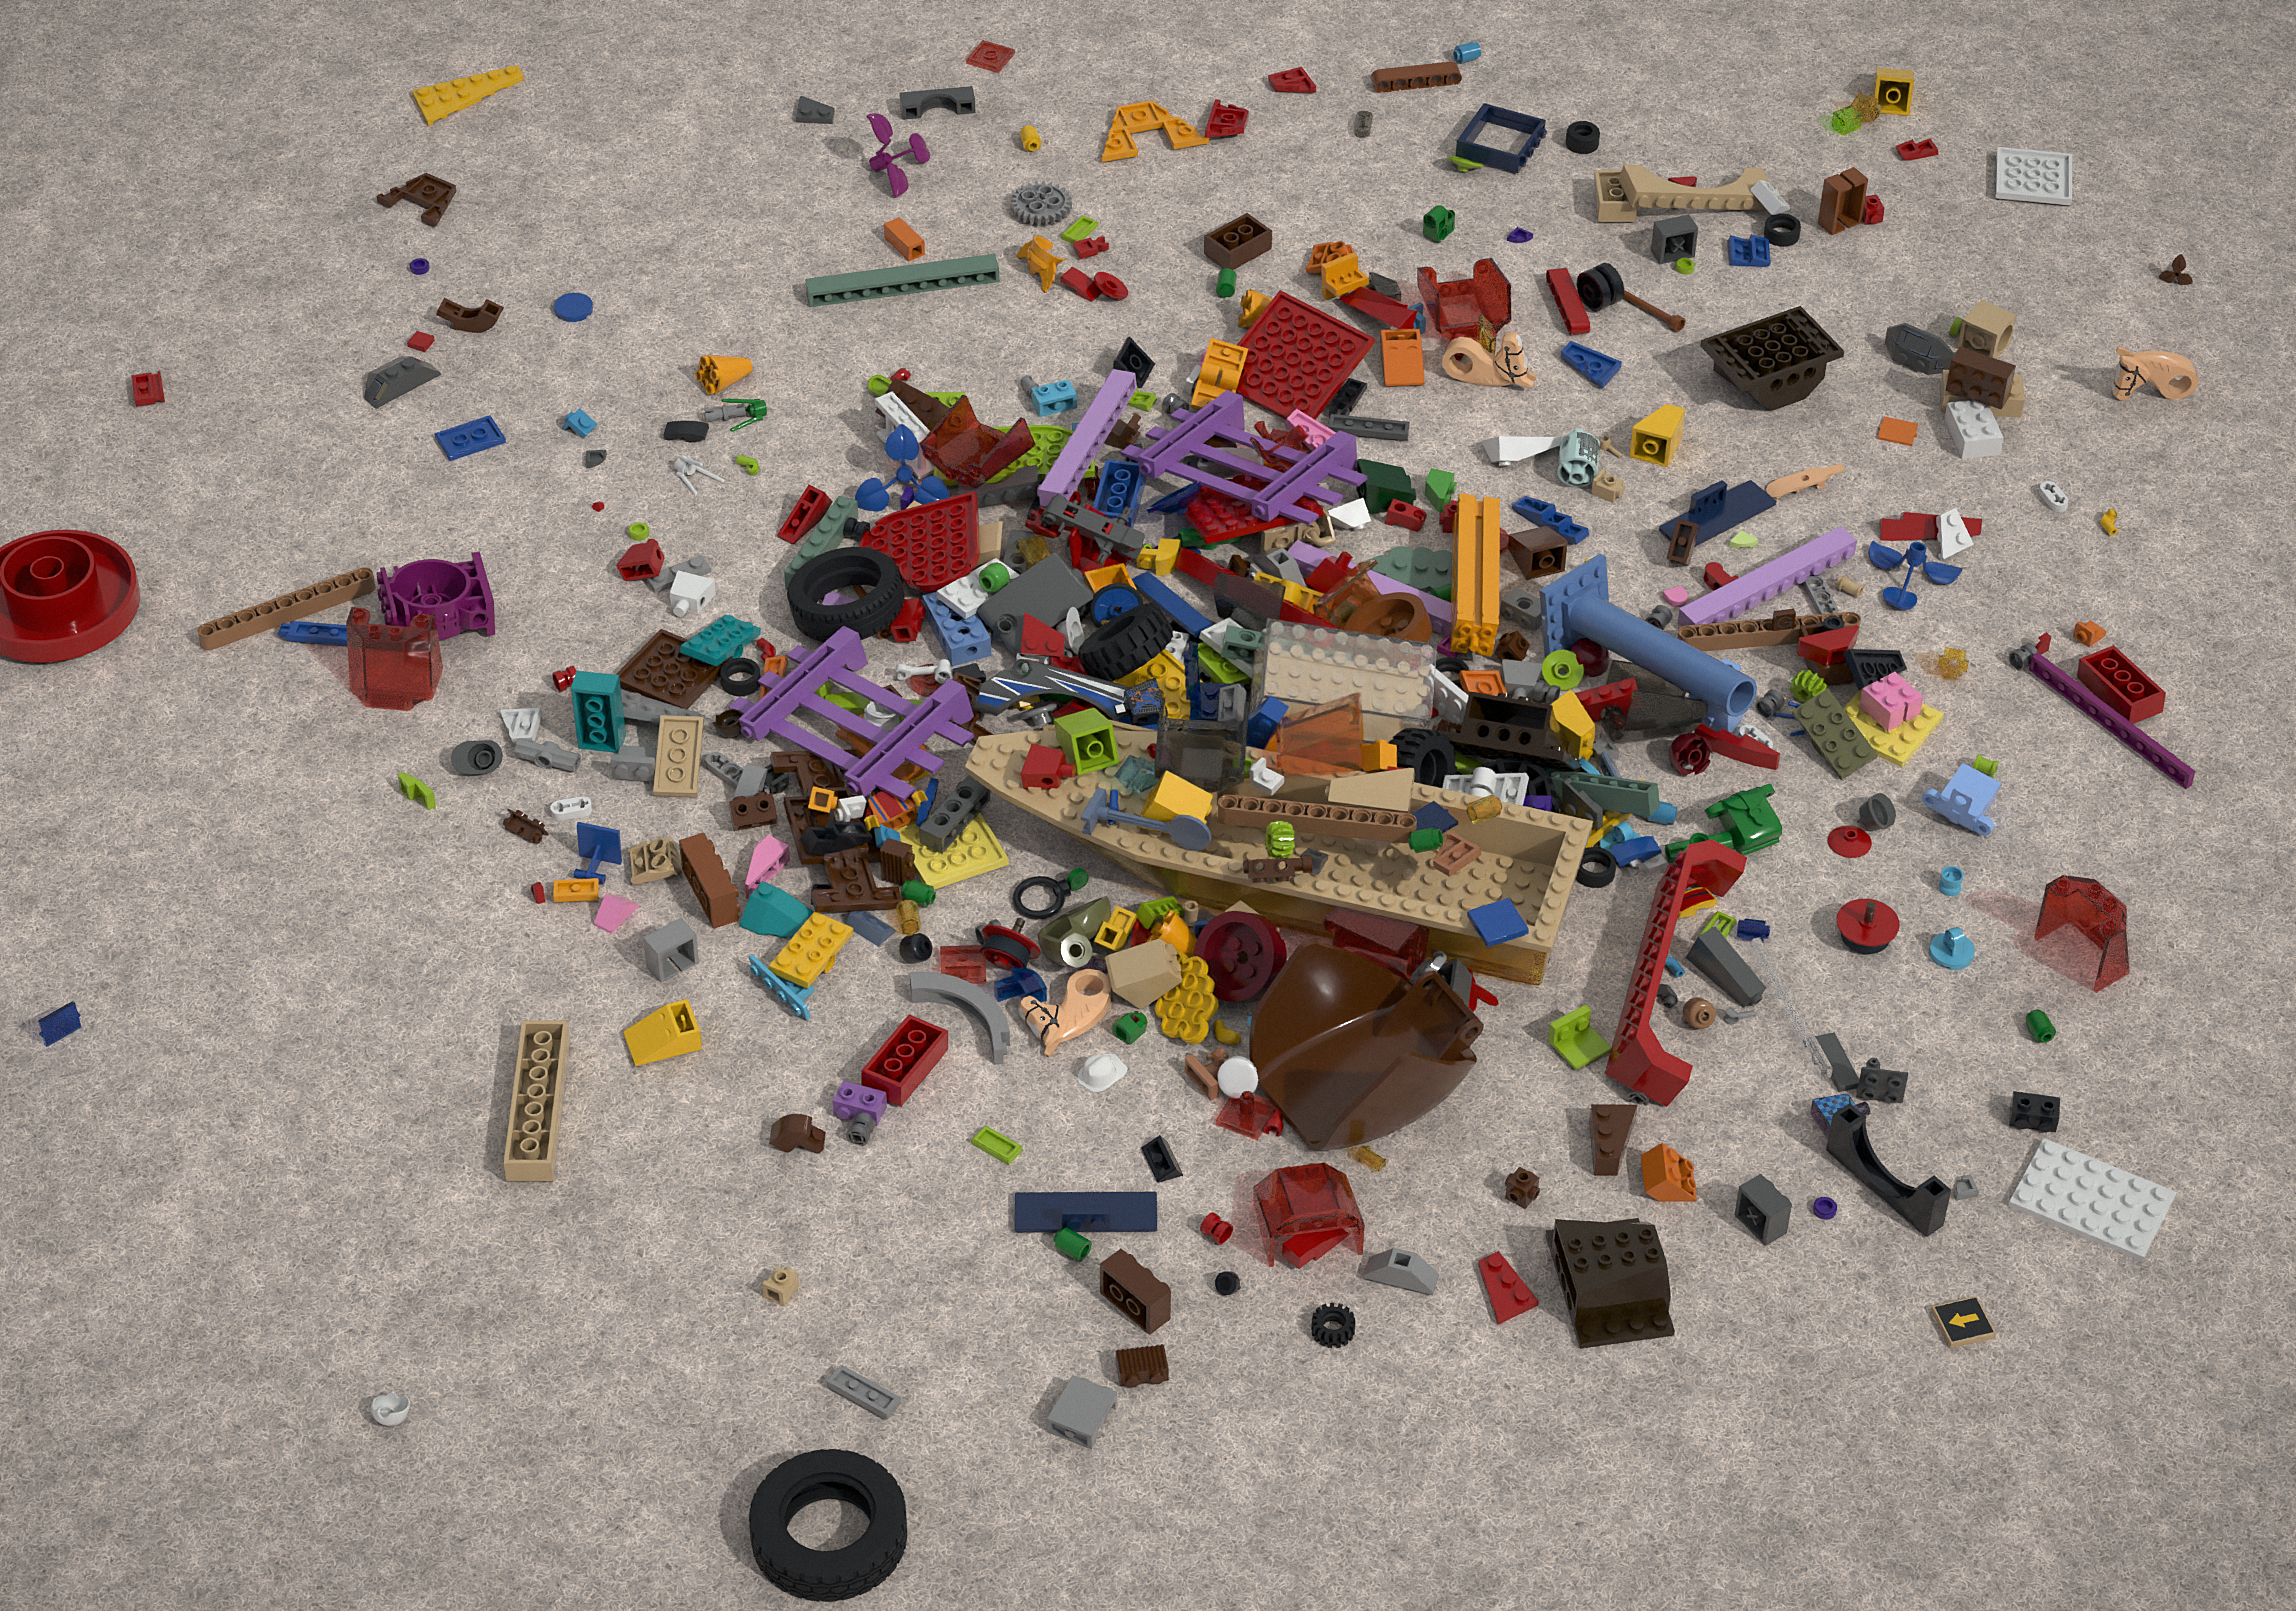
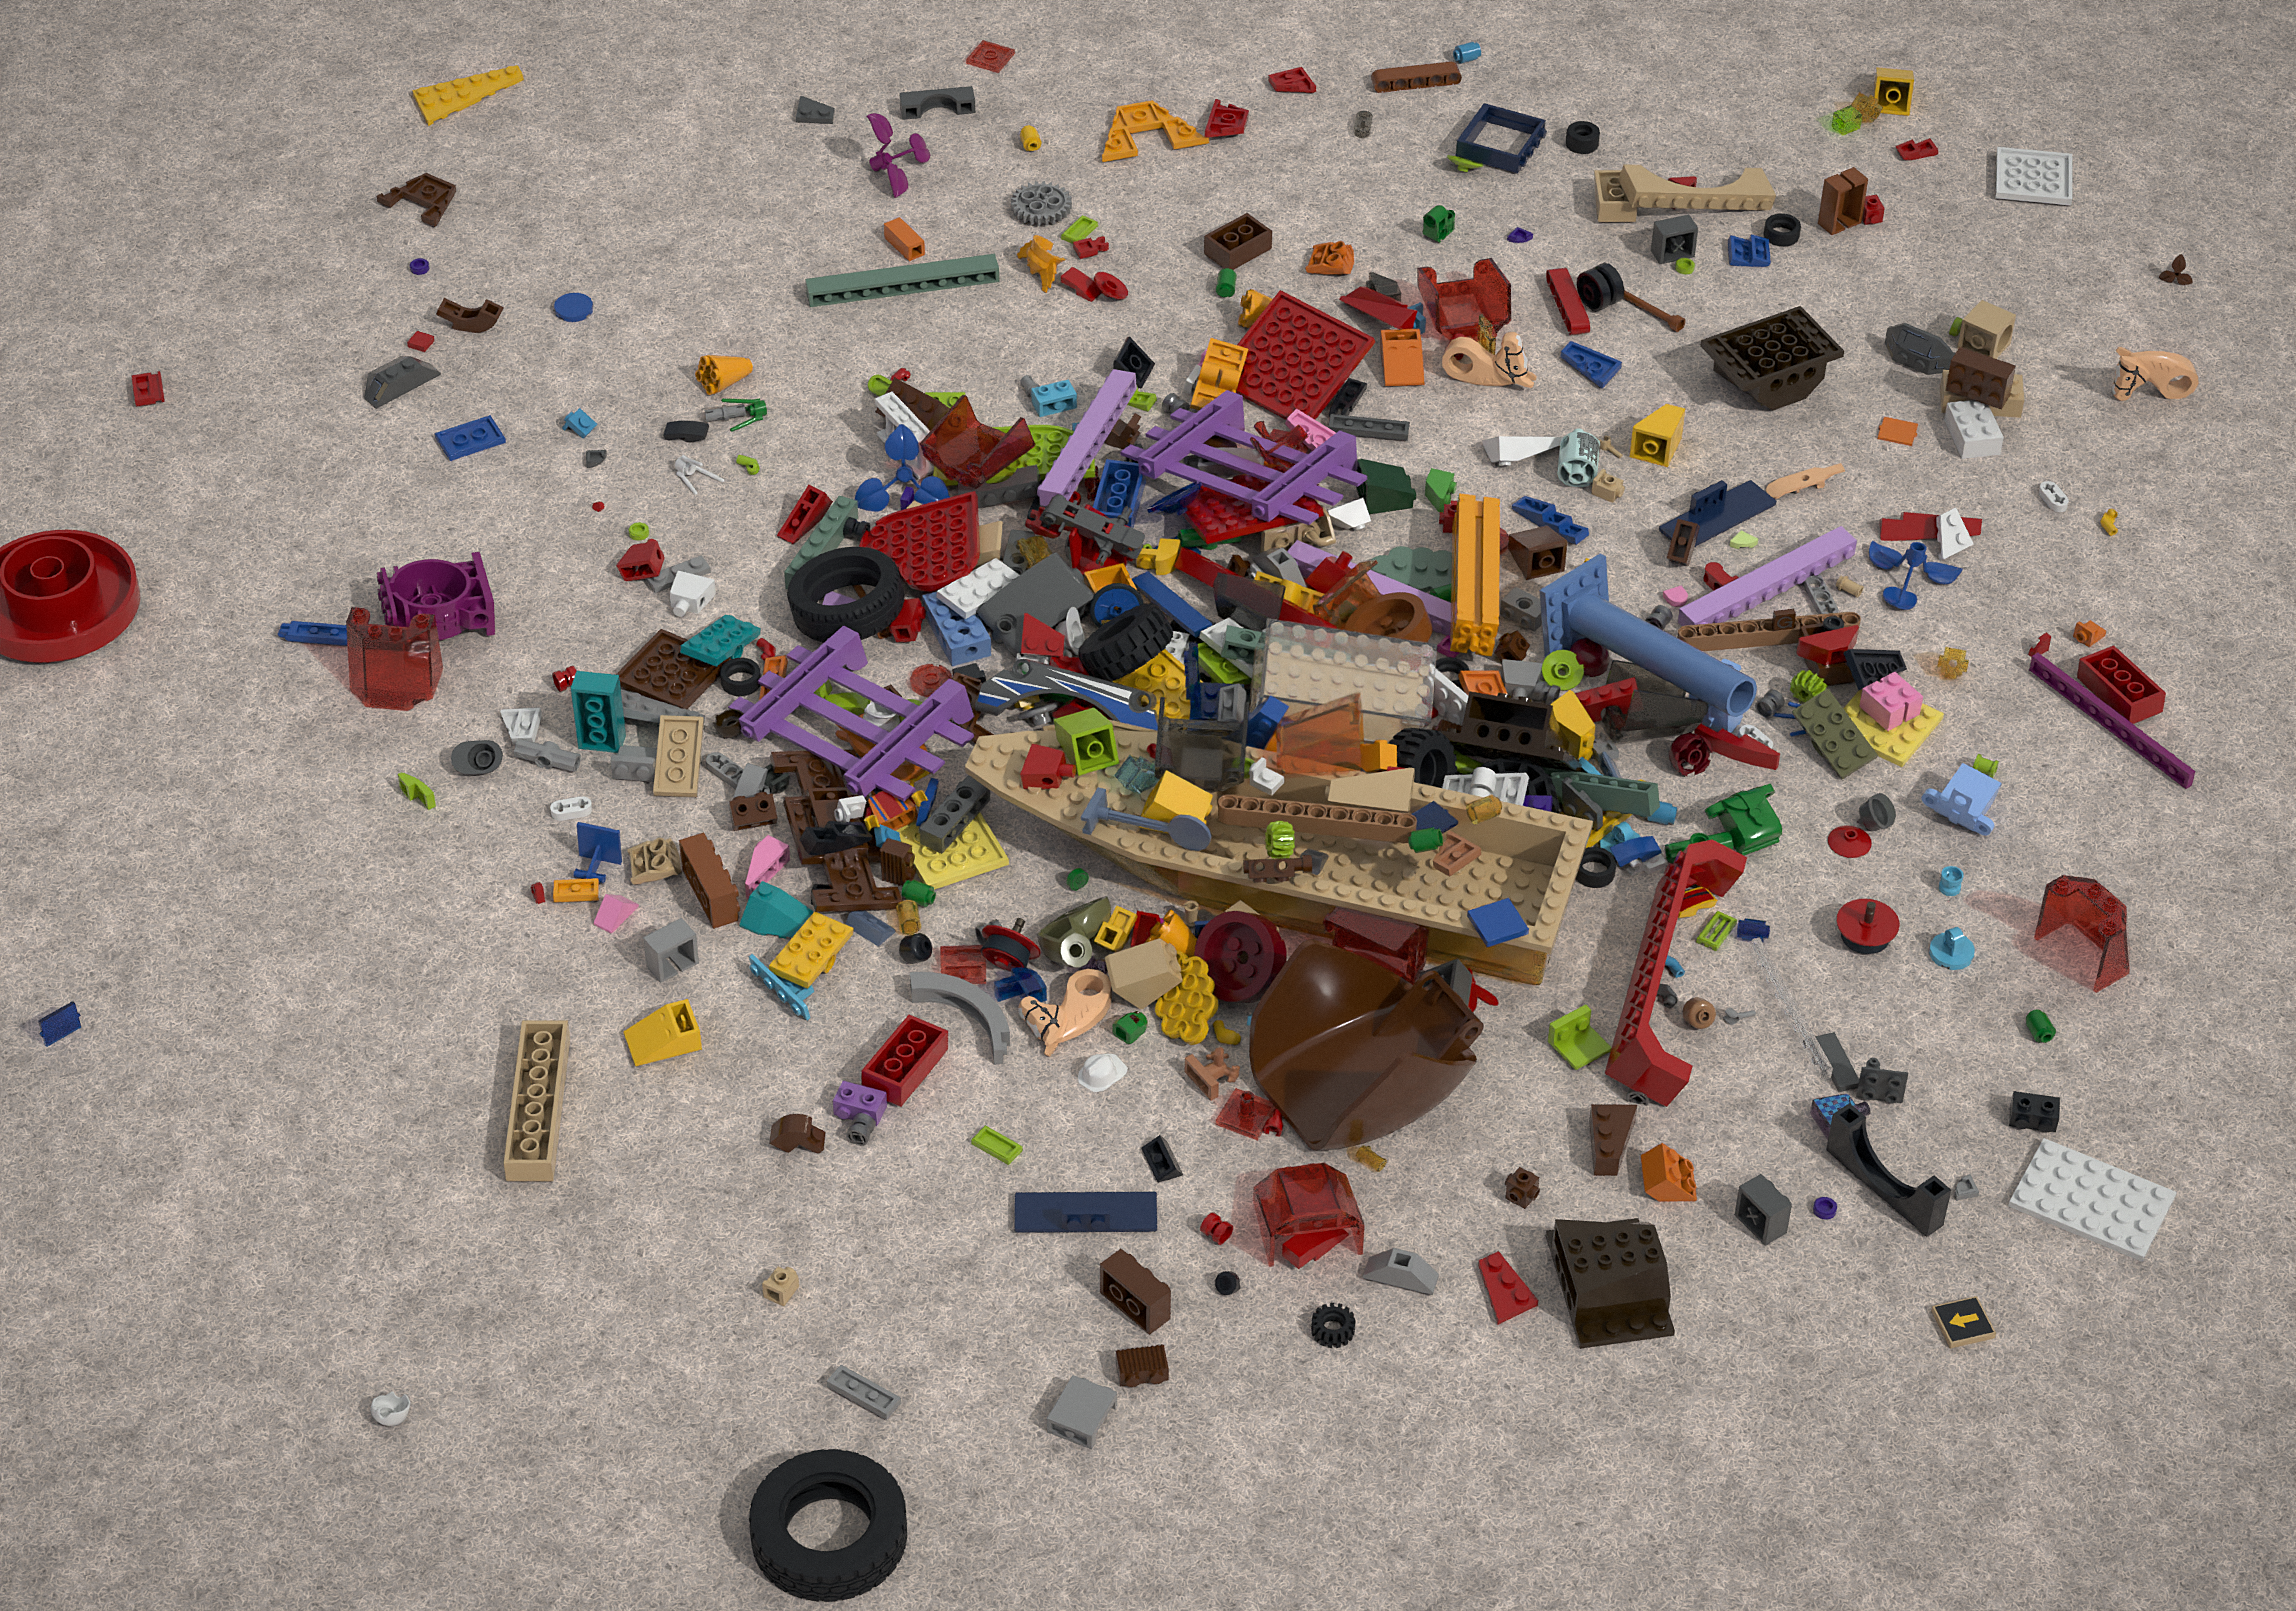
medium nougat beam [197,567,375,650] -> none
reddish brown hinge [503,809,549,843] -> none
light orange brick [808,786,838,813] -> none
white brick [896,659,952,684] -> none
bright green head [979,562,1010,593] -> none
black piece [1012,876,1071,919] -> none
green brick [1054,1227,1092,1262] -> none
blue piece [1108,789,1119,826] -> none
black torso [1114,678,1168,726] -> none
lime slope [1135,896,1185,929] -> none
white piece [1218,1056,1258,1099] -> none
light orange bracket [1321,252,1369,300] -> none
red leg [1385,499,1427,532] -> none
light grey tile [1409,950,1447,985] -> none
dark grey slope [1686,926,1767,1008] -> none
white slope [1751,180,1790,215] -> none
flat silver wheel [2009,643,2038,670] -> none

